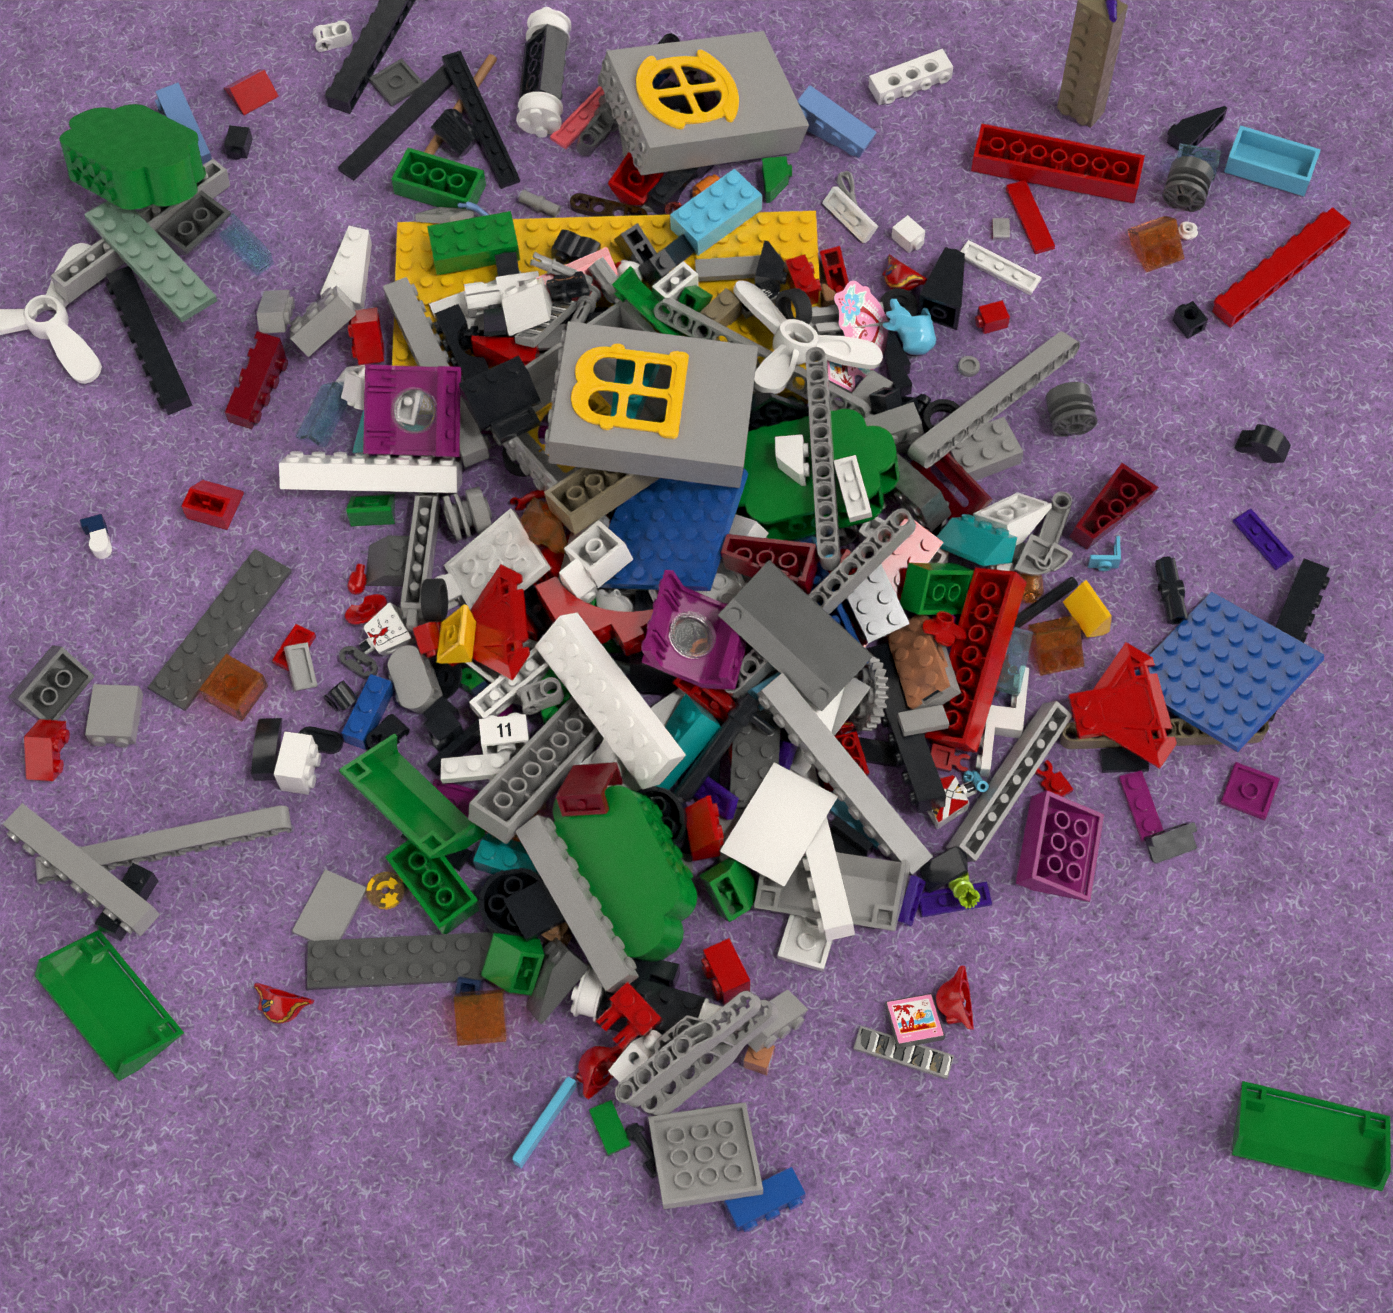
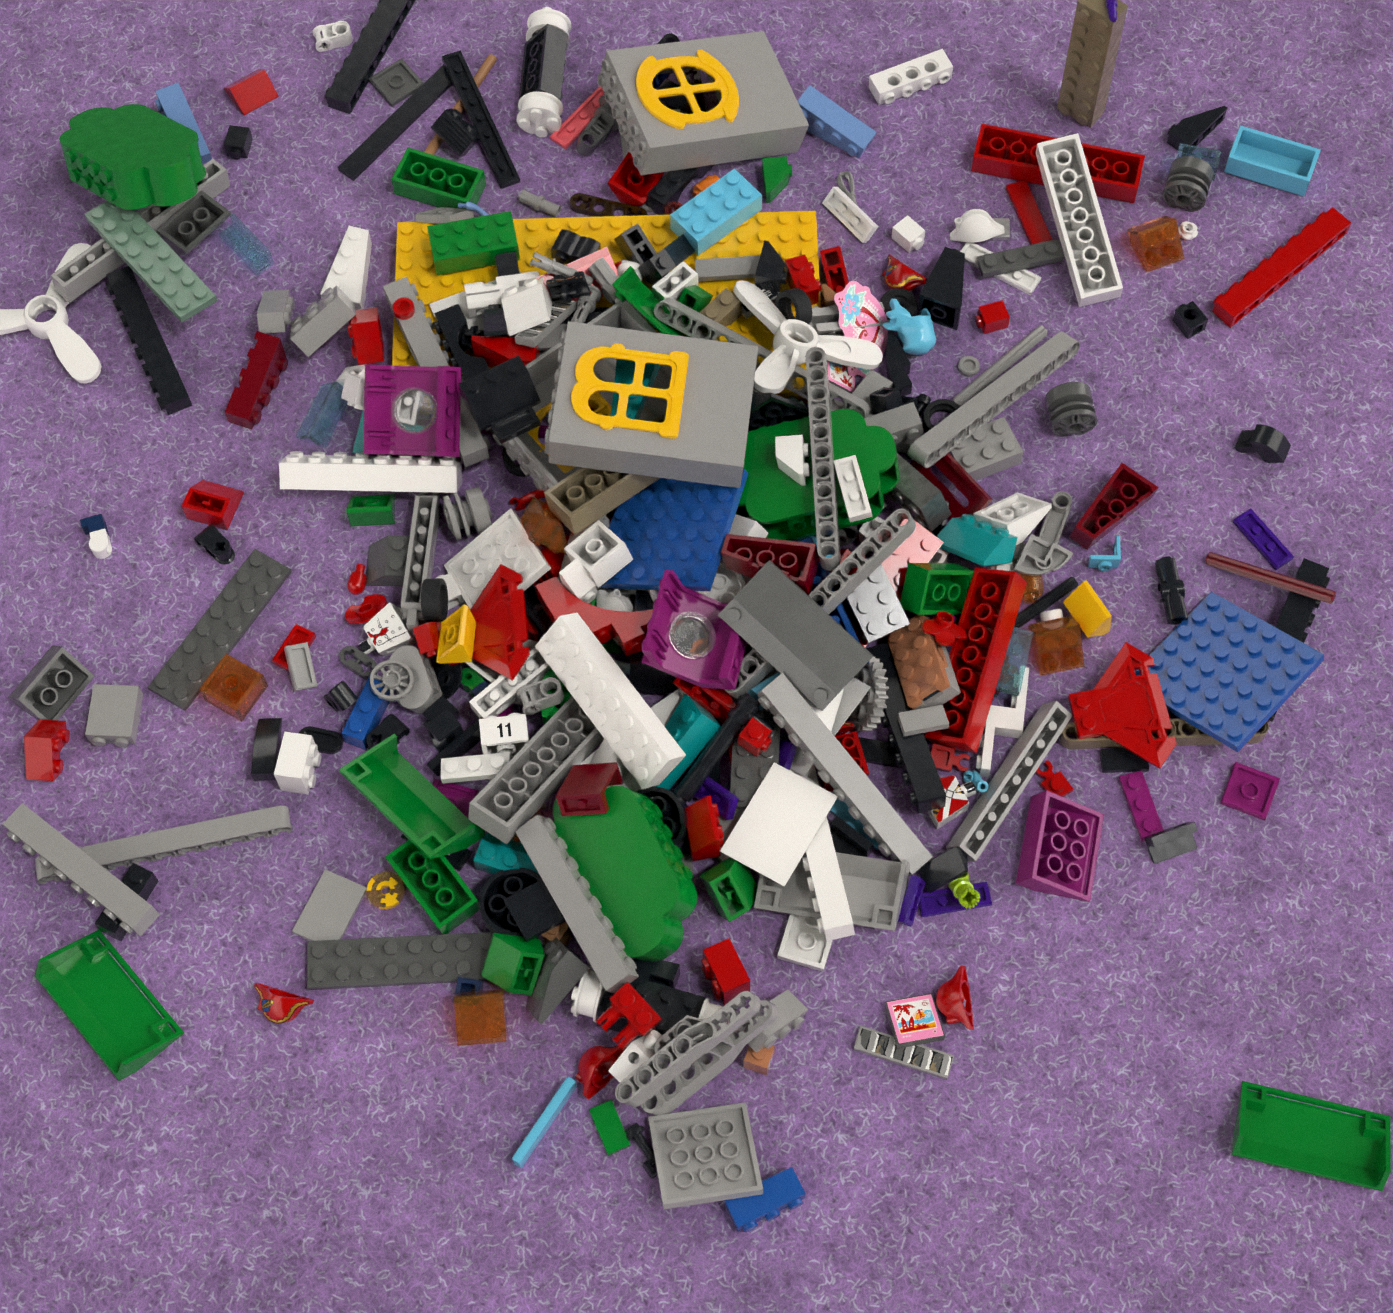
none -> black piece [194,524,235,565]
none -> light grey wheel [370,660,414,702]
none -> red tile [392,297,415,320]
none -> red brick [738,717,772,757]
none -> white hat [950,209,1005,243]
none -> light grey axle [952,325,1048,407]
none -> dark grey plate [976,239,1064,278]
none -> white brick [1035,133,1123,307]
none -> white tile [1040,608,1063,622]
none -> dark red axle [1205,552,1336,604]

